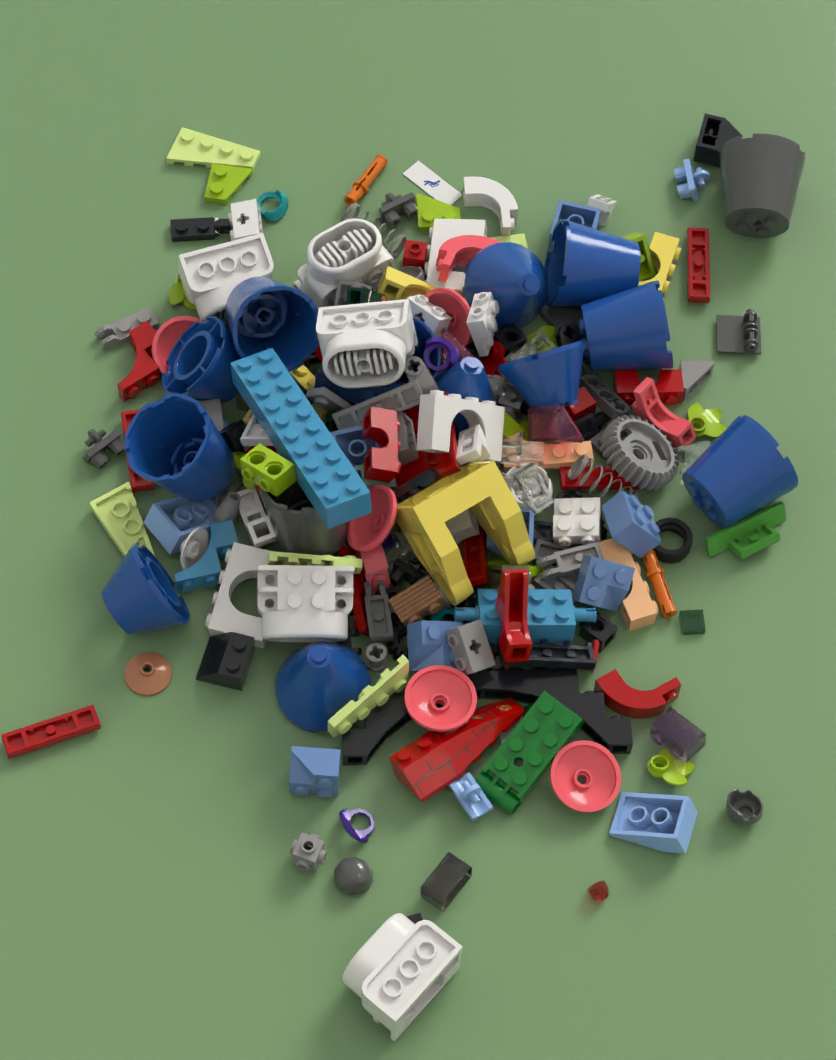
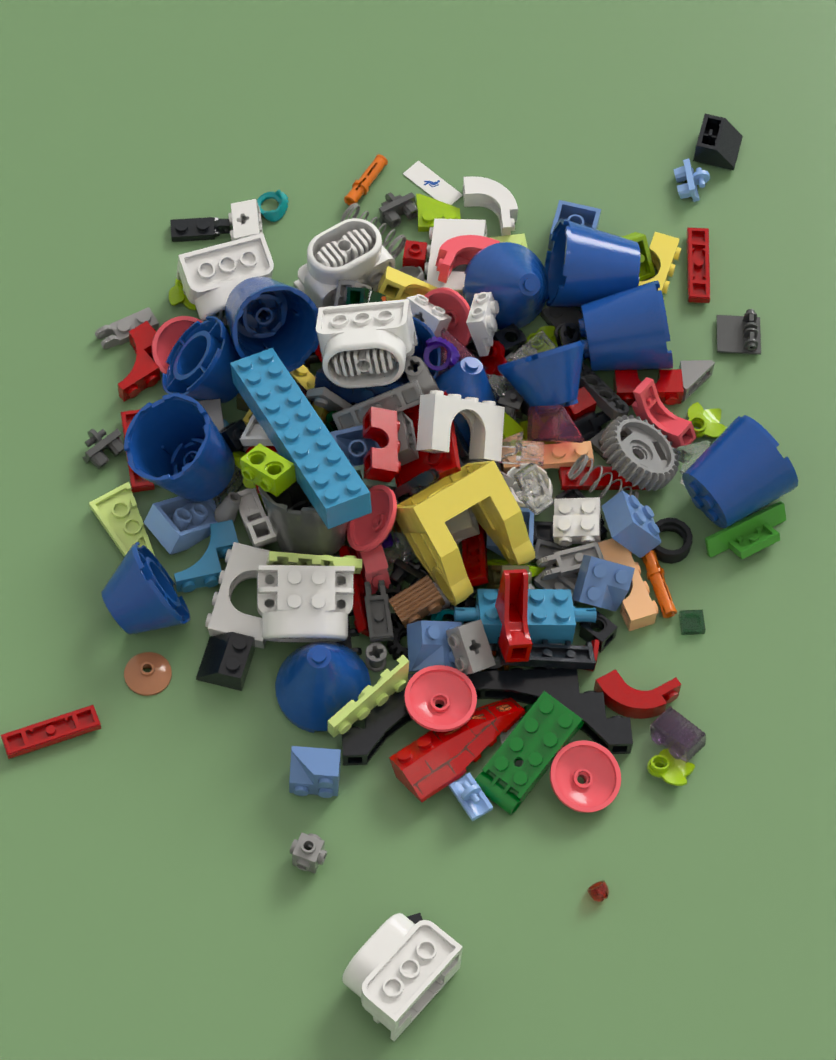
yellowish green wing [166,127,261,172] -> none
white dish [180,527,209,570] -> none
lime wing [204,163,252,205] -> none
dark grey hair [334,857,373,895] -> none
piece [339,809,375,843] -> none
clear smoke piece [420,852,472,912] -> none
white slope [456,424,491,465] -> none
white slope [587,194,617,226] -> none
light blue slope [609,792,698,854] -> none
dark grey cone [720,133,806,238] -> none
dark grey hair [726,788,764,825] -> none

